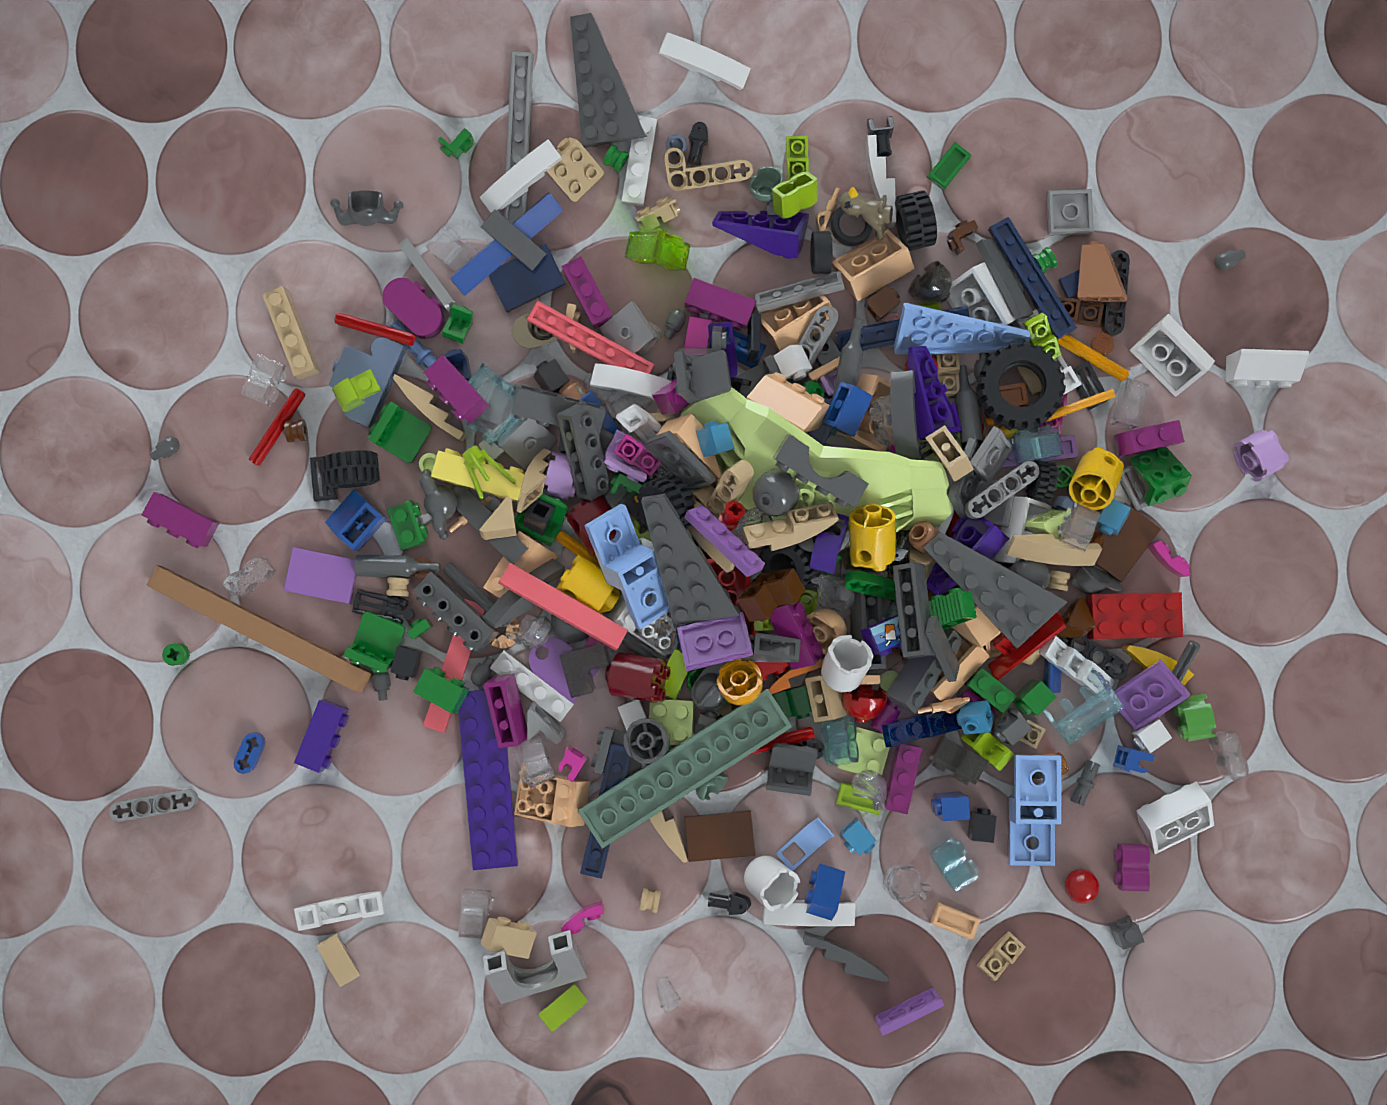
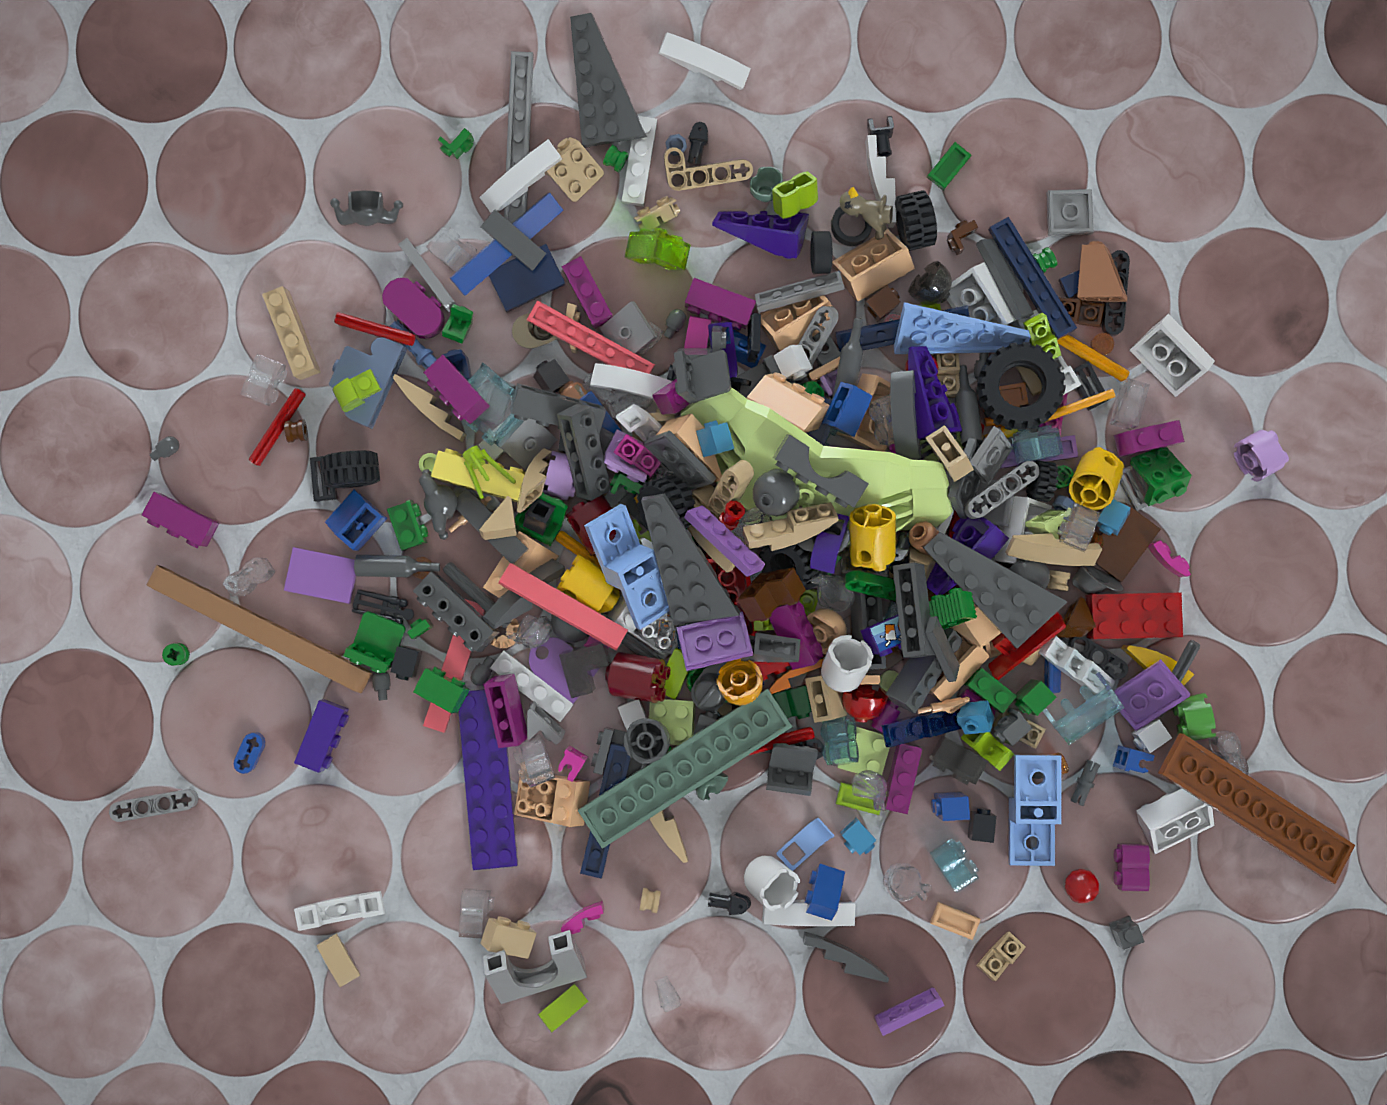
green bracket [368,401,432,463] -> none
tan wheel [386,578,410,596] -> none
reddish brown tile [684,810,755,862] -> none
lime slope [786,136,809,181] -> none
light nougat hand [816,188,841,231] -> none
dark grey cylinder [1214,250,1246,270] -> none
white slope [1226,349,1309,388] -> none
none -> dark orange plate [1158,733,1355,884]

